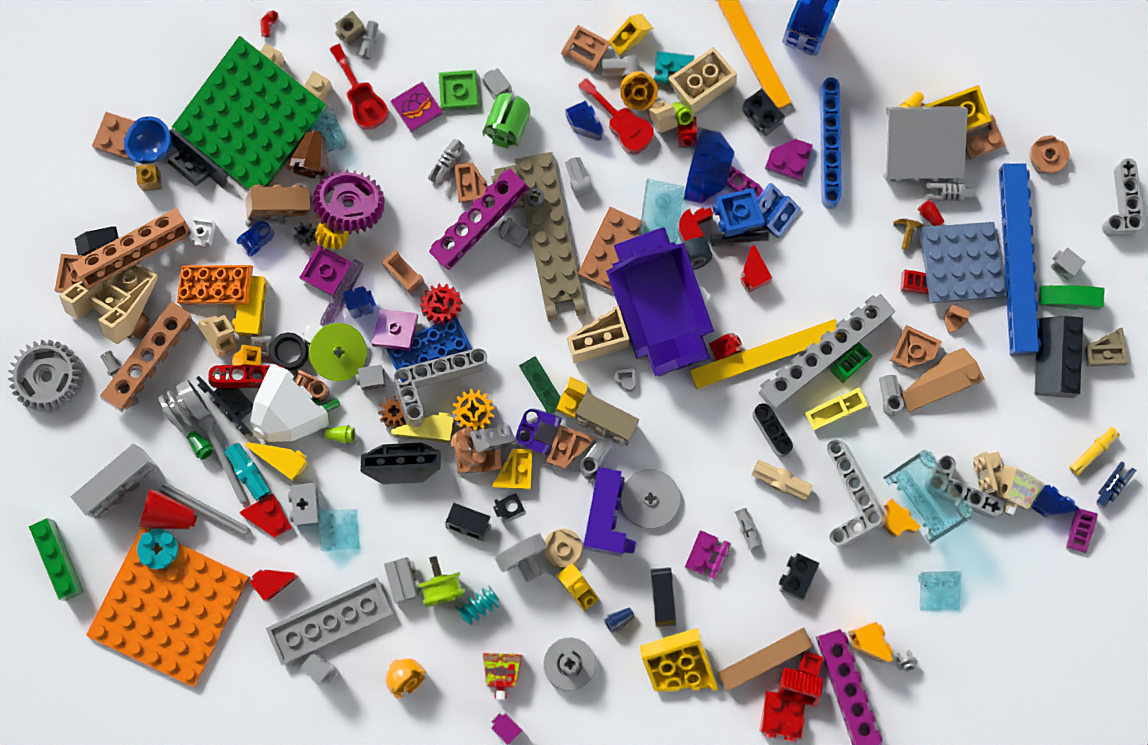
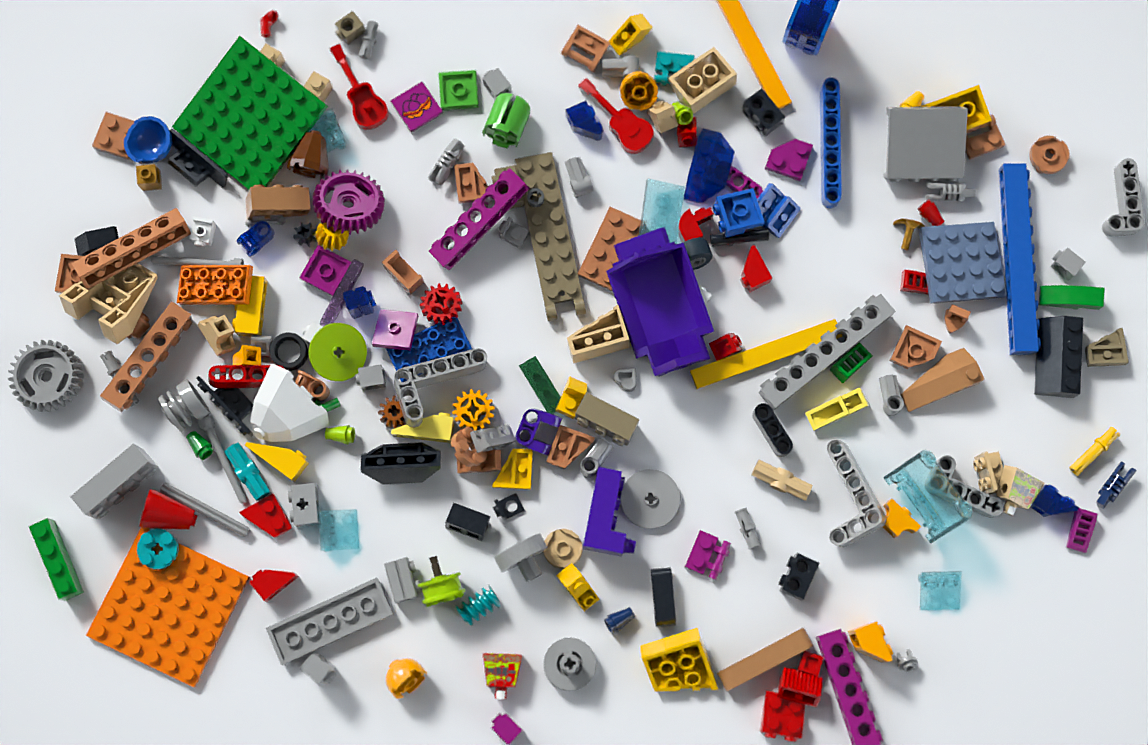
none -> light grey piece [151,256,244,266]

